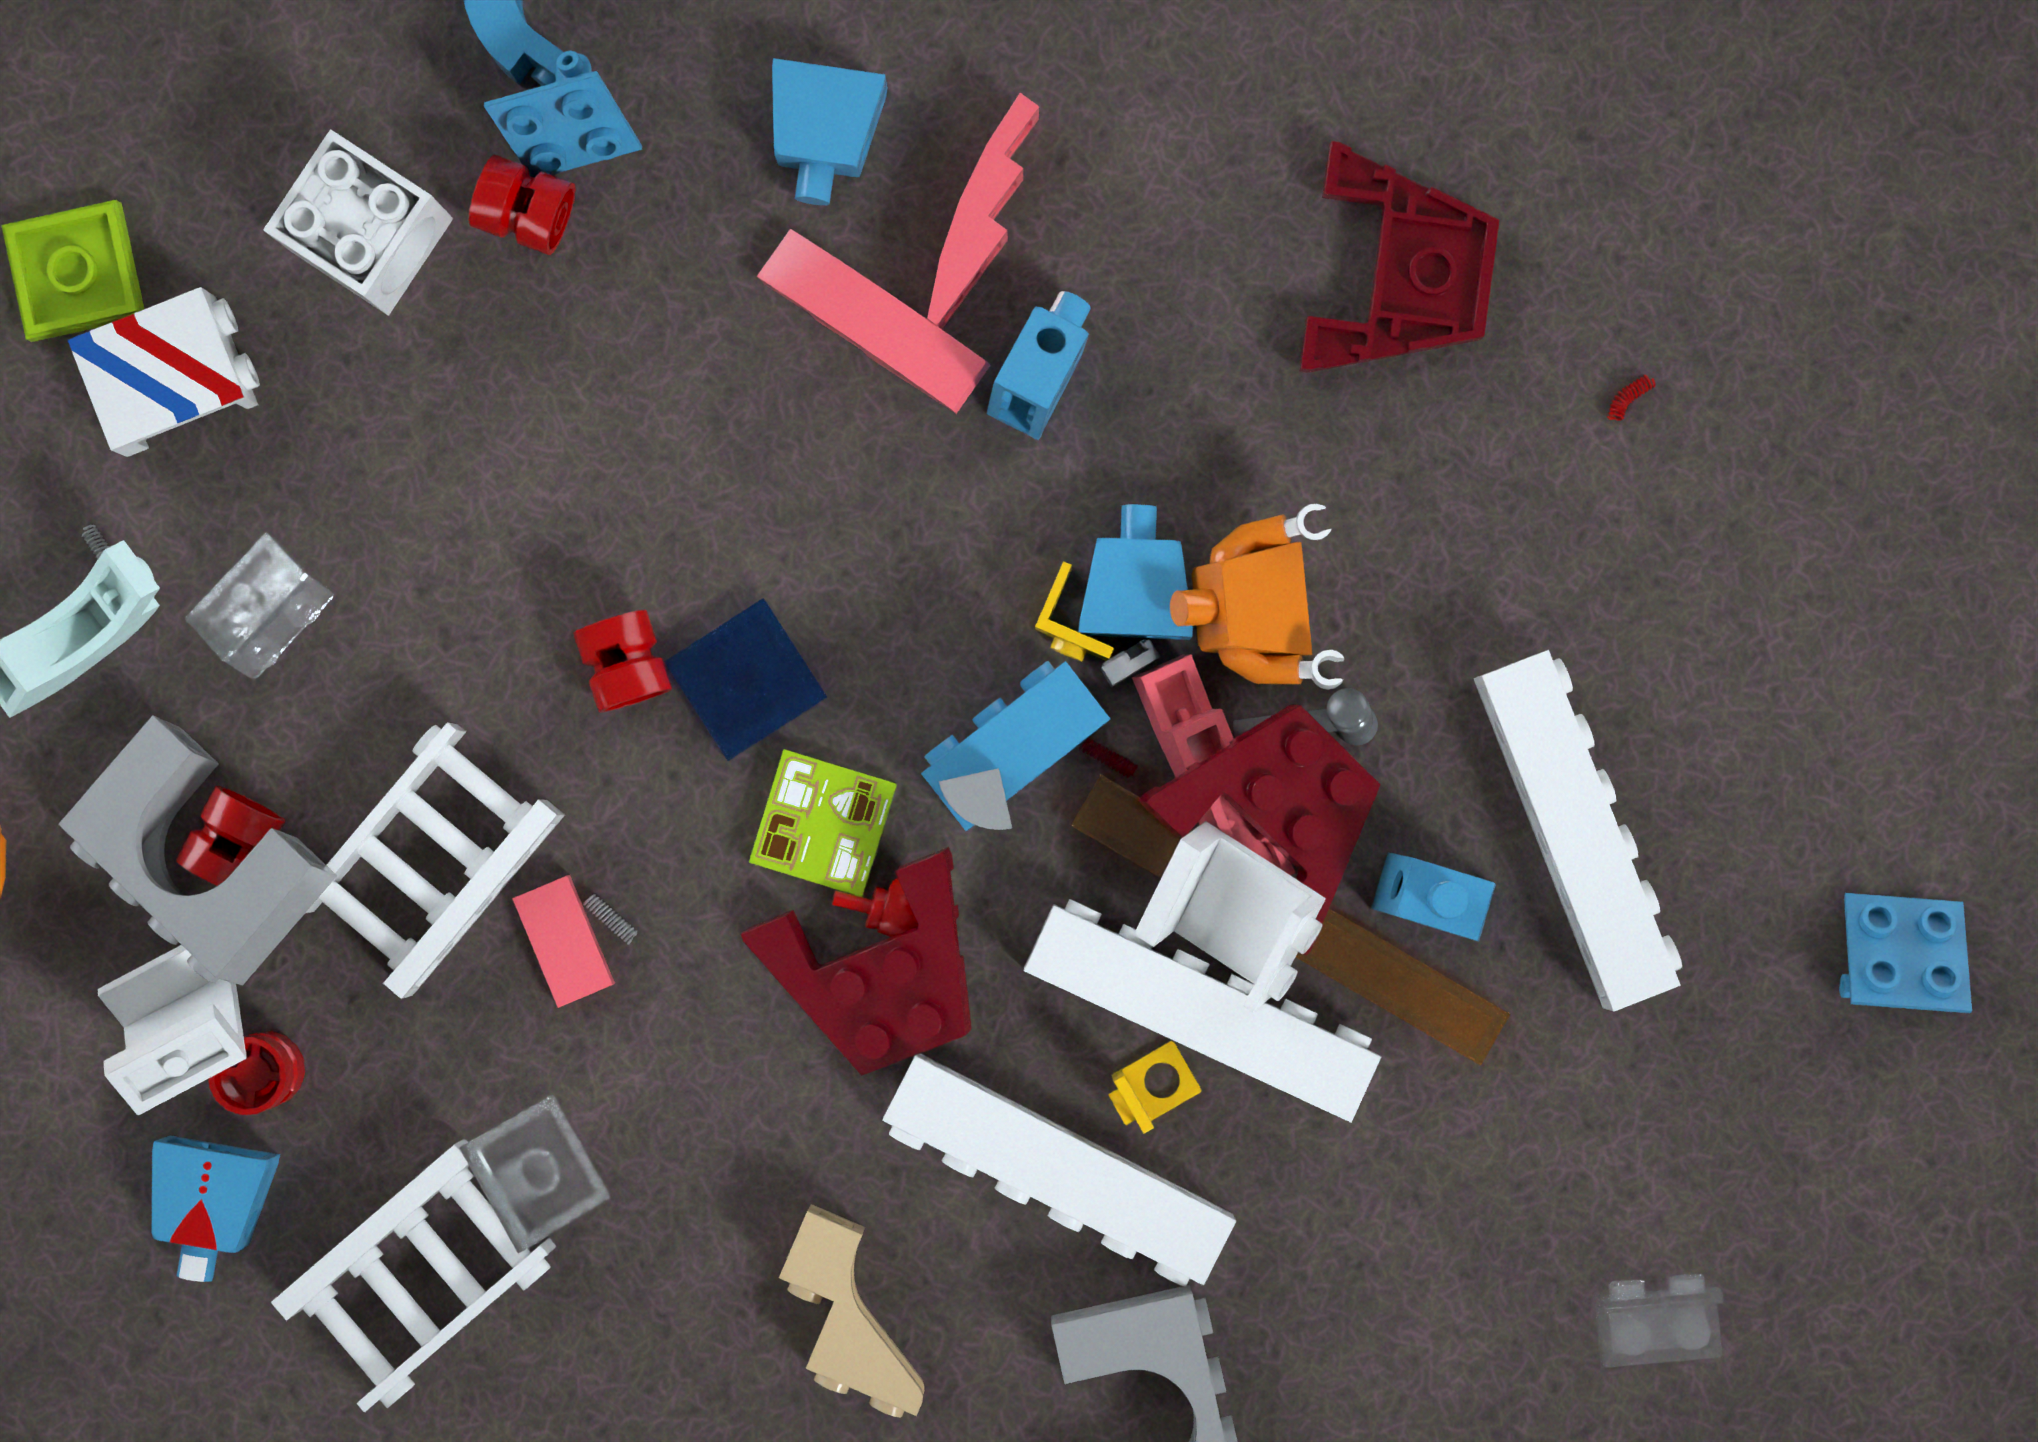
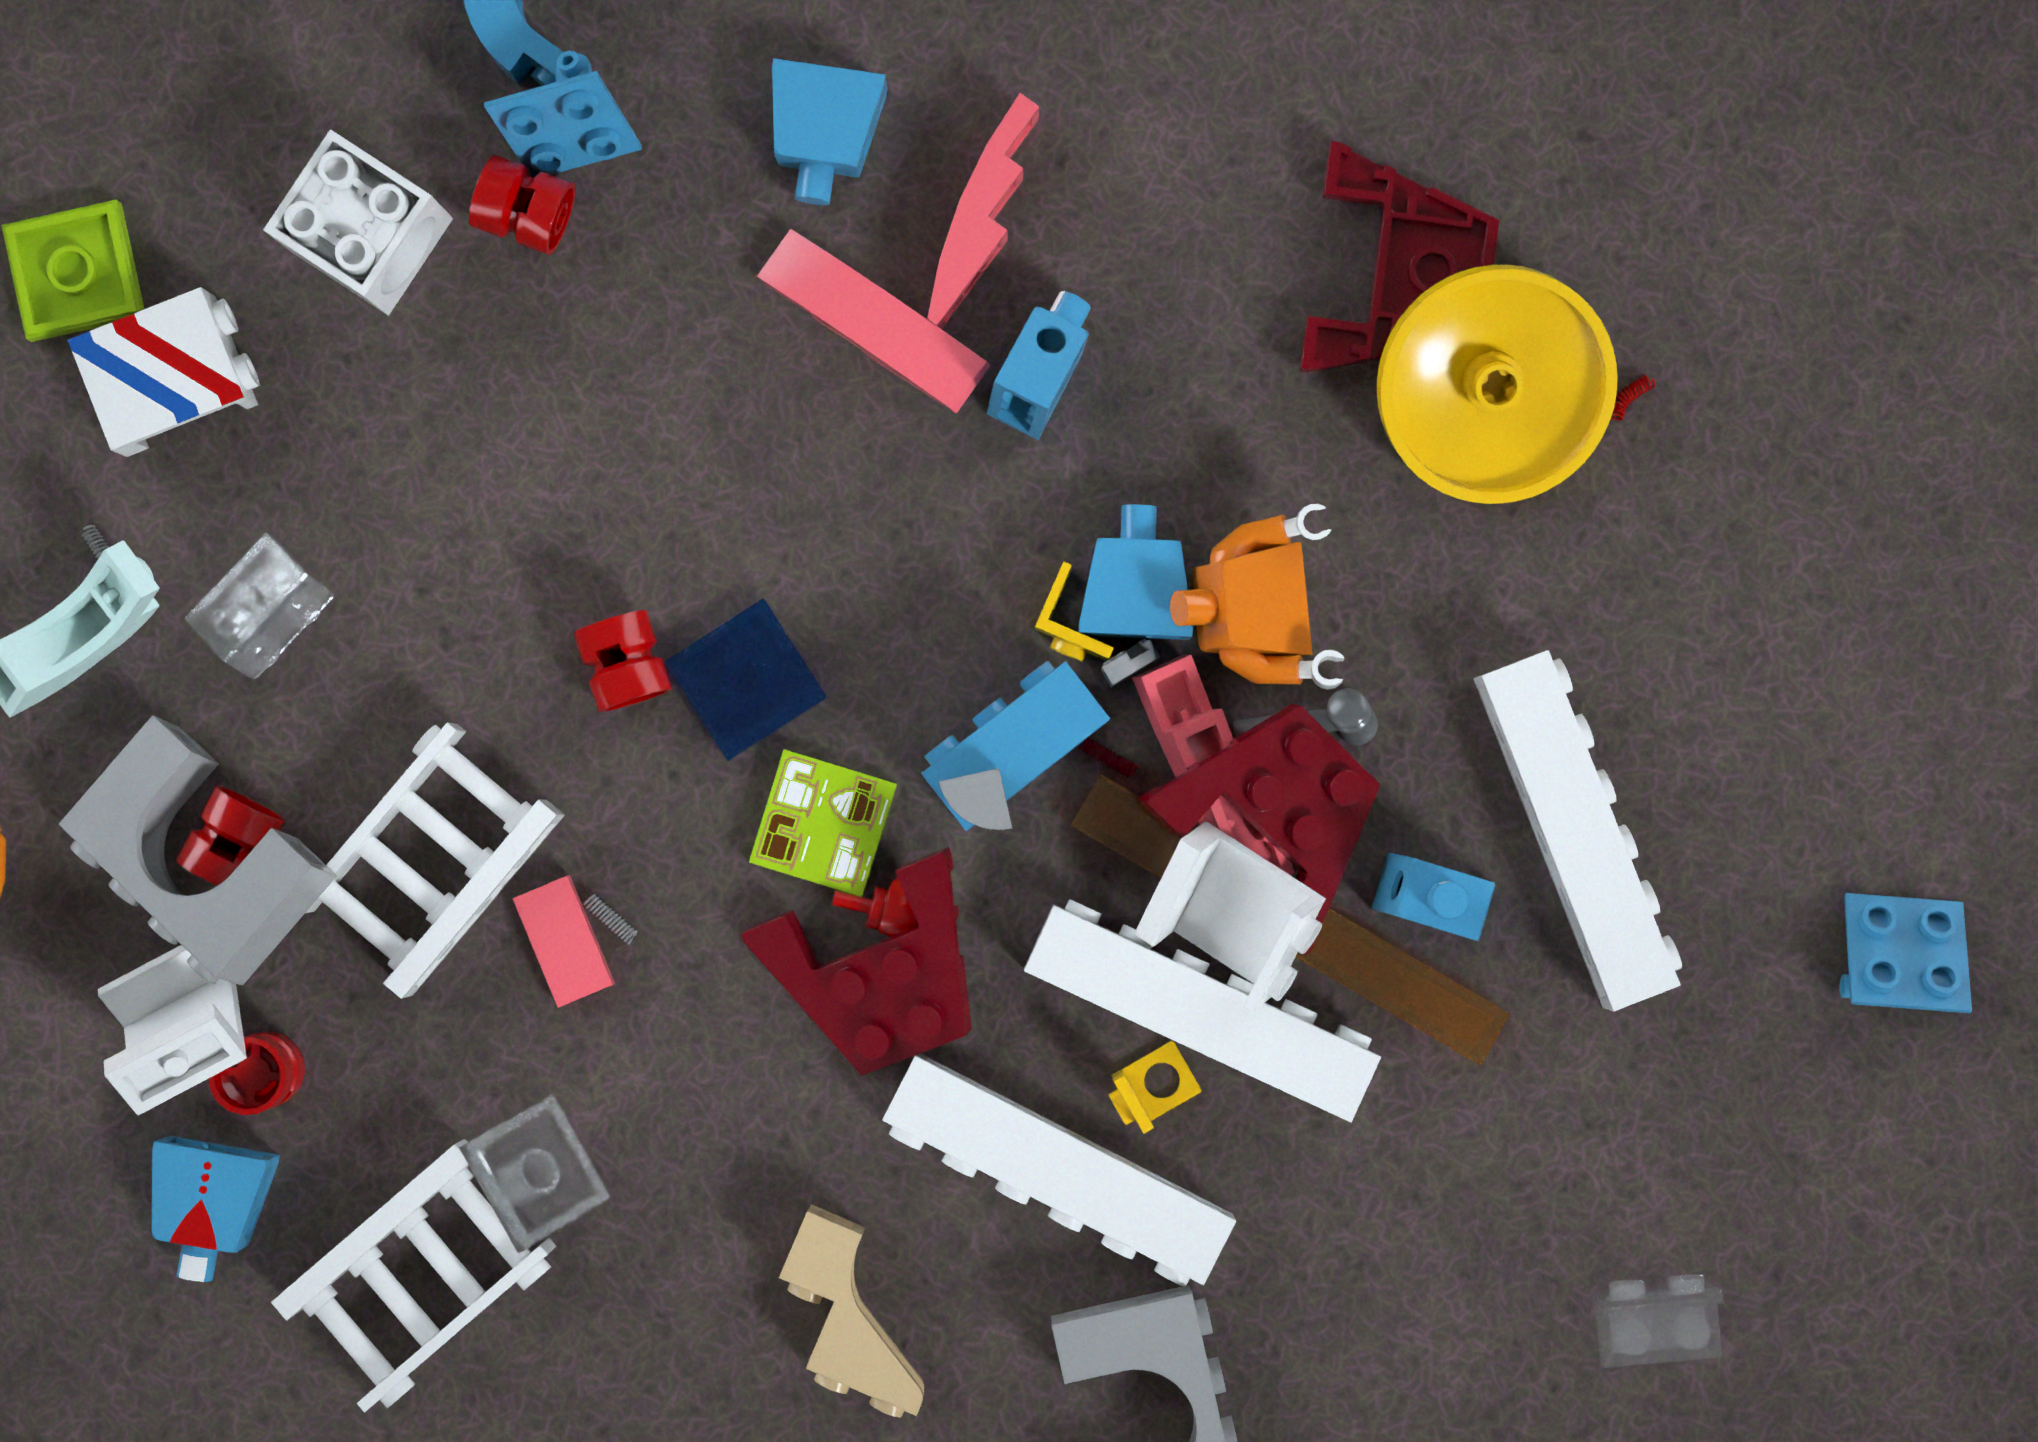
none -> yellow dish [1377,265,1618,504]

